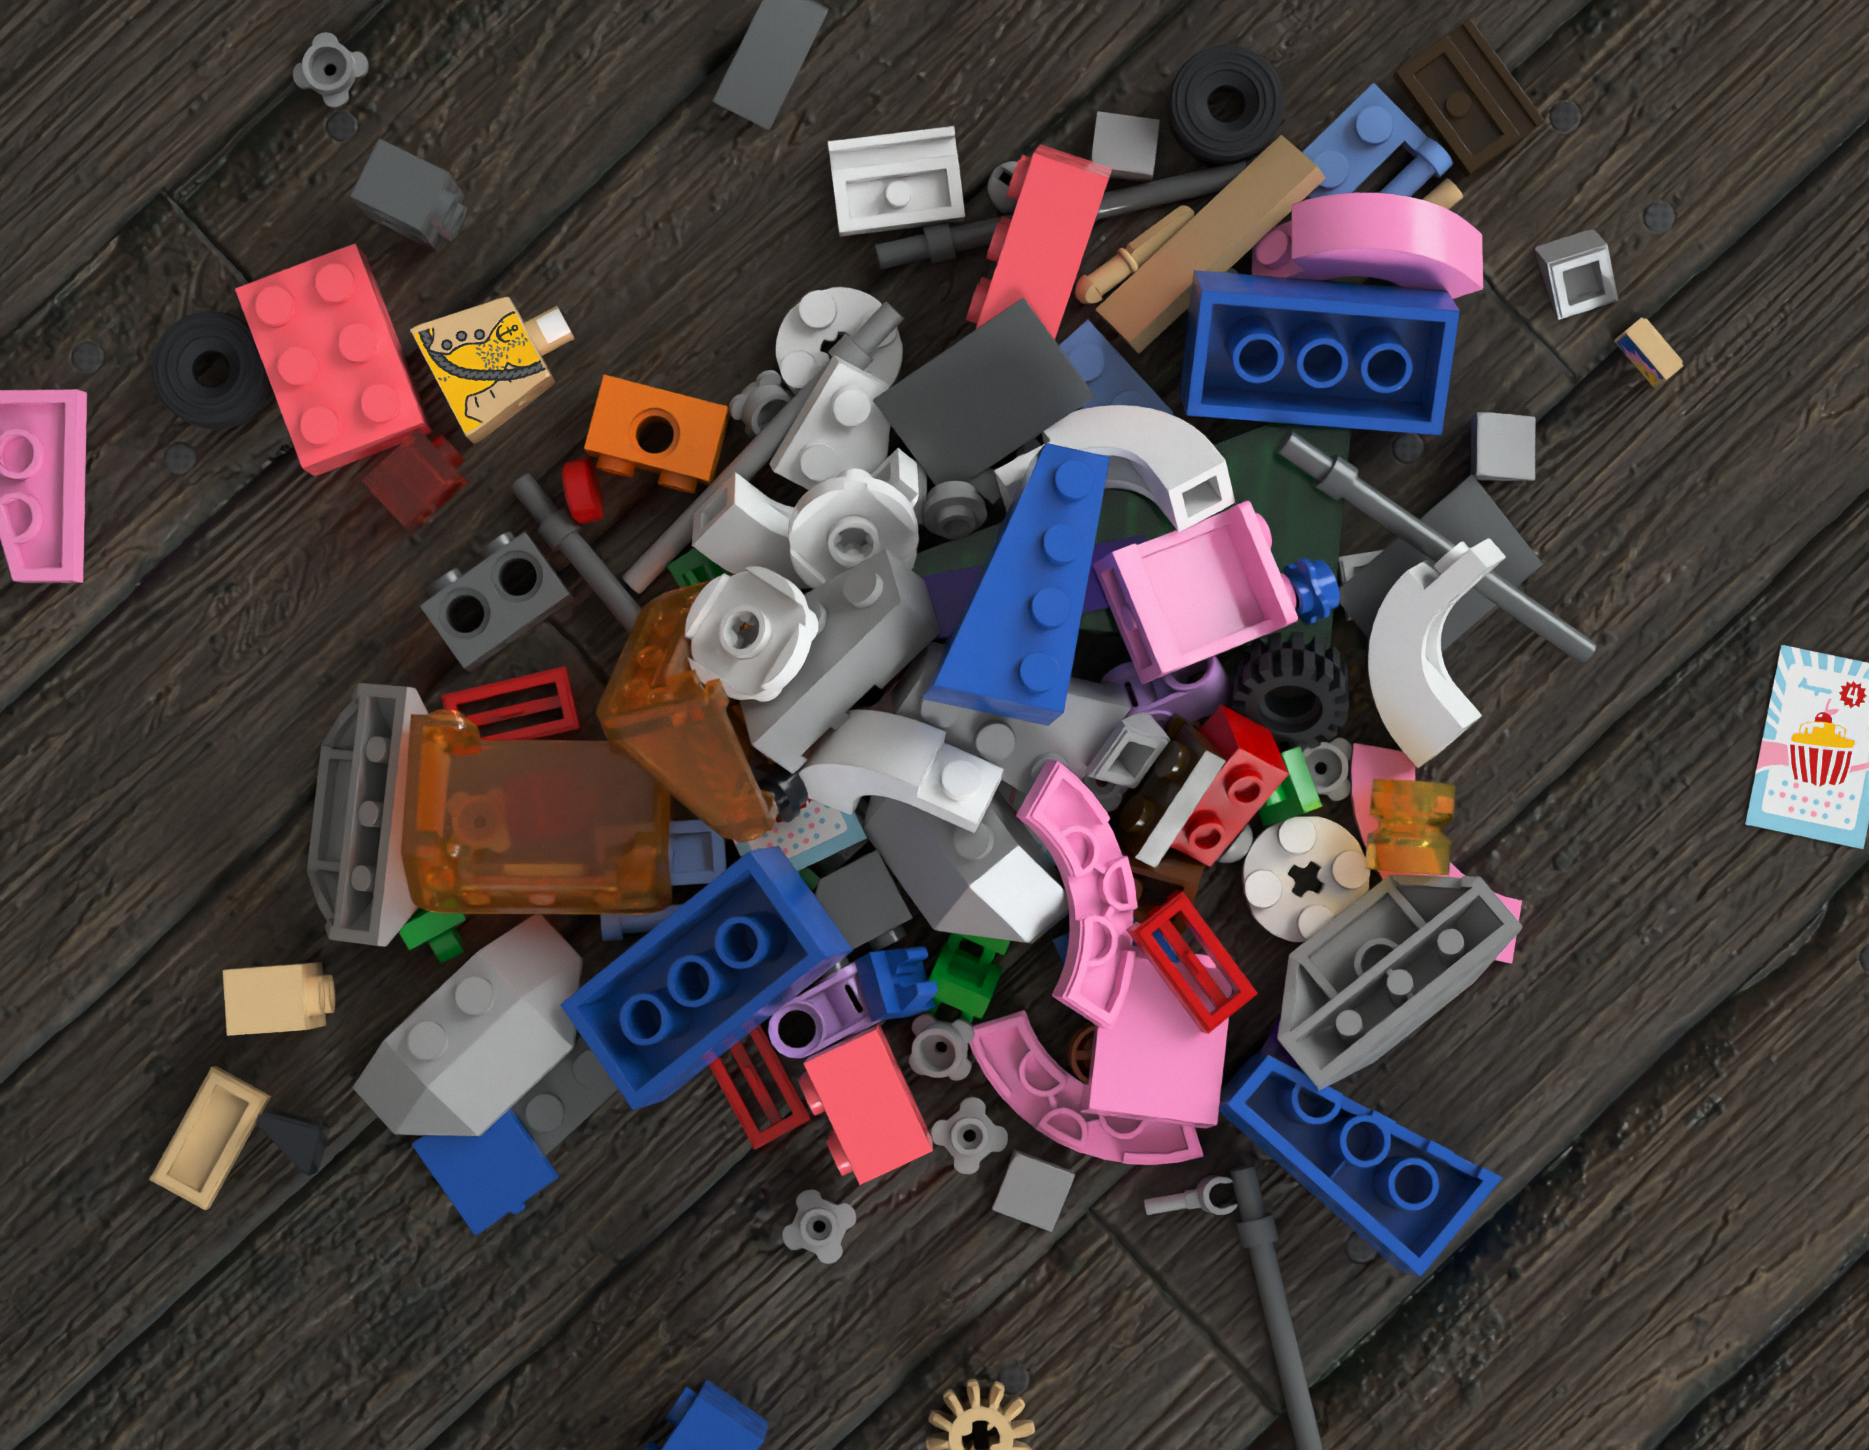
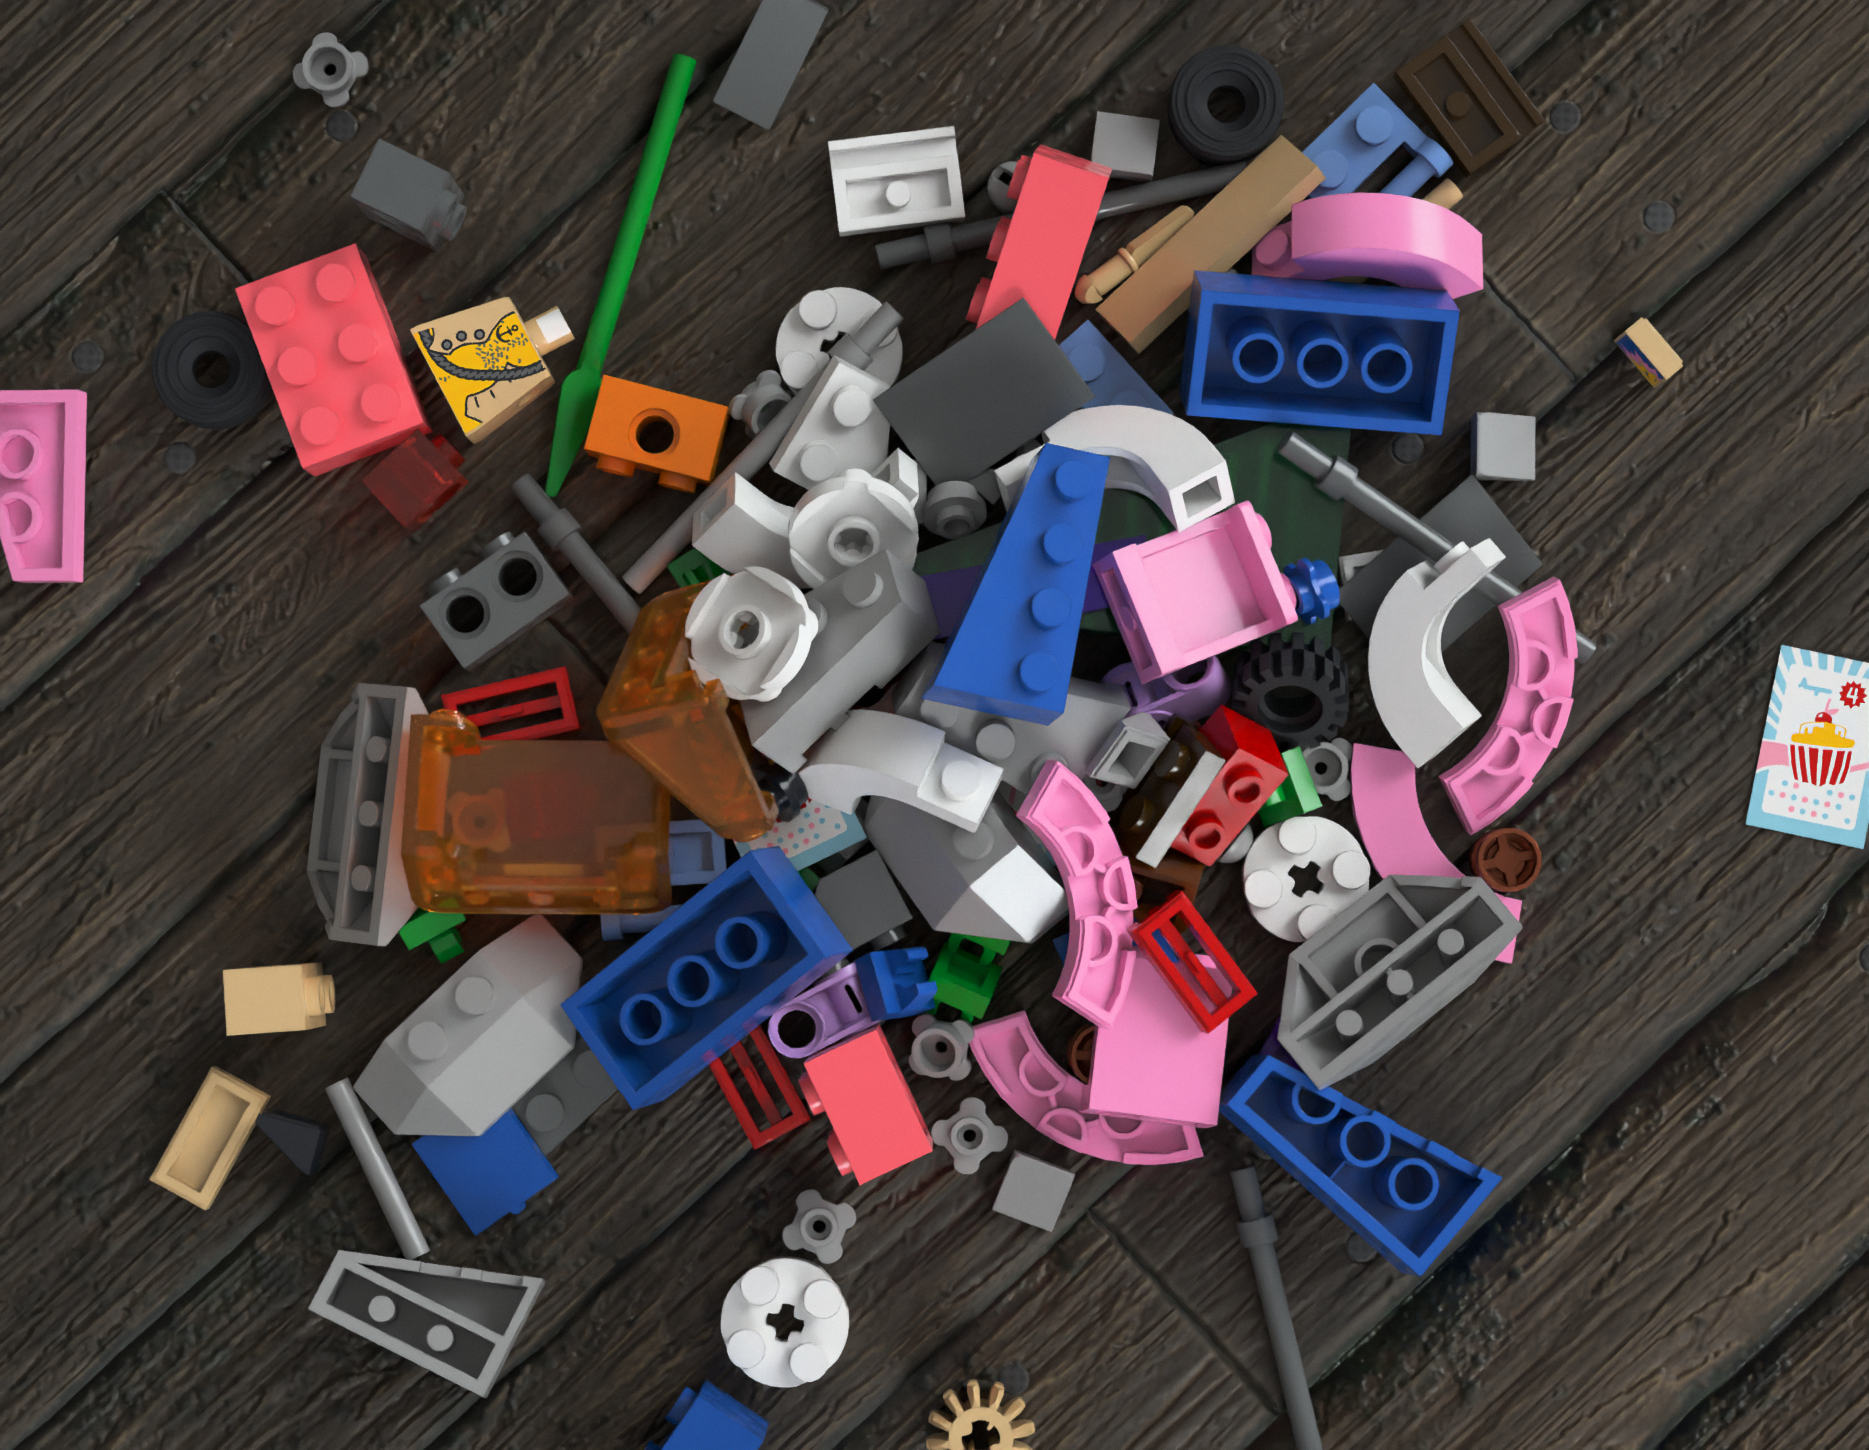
red tile [562,457,604,524] -> none
light grey hand [1144,1175,1237,1215] -> none
clear yellow wheel [1365,779,1456,876] -> none
light grey slope [1535,230,1618,320] -> none
none -> light grey wedge [308,1250,545,1398]
none -> light grey bar [325,1077,430,1260]
none -> green piece [545,53,697,497]
none -> white plate [721,1256,849,1387]
none -> bright pink tile [1438,577,1578,836]
none -> copper wheel [1469,828,1542,892]

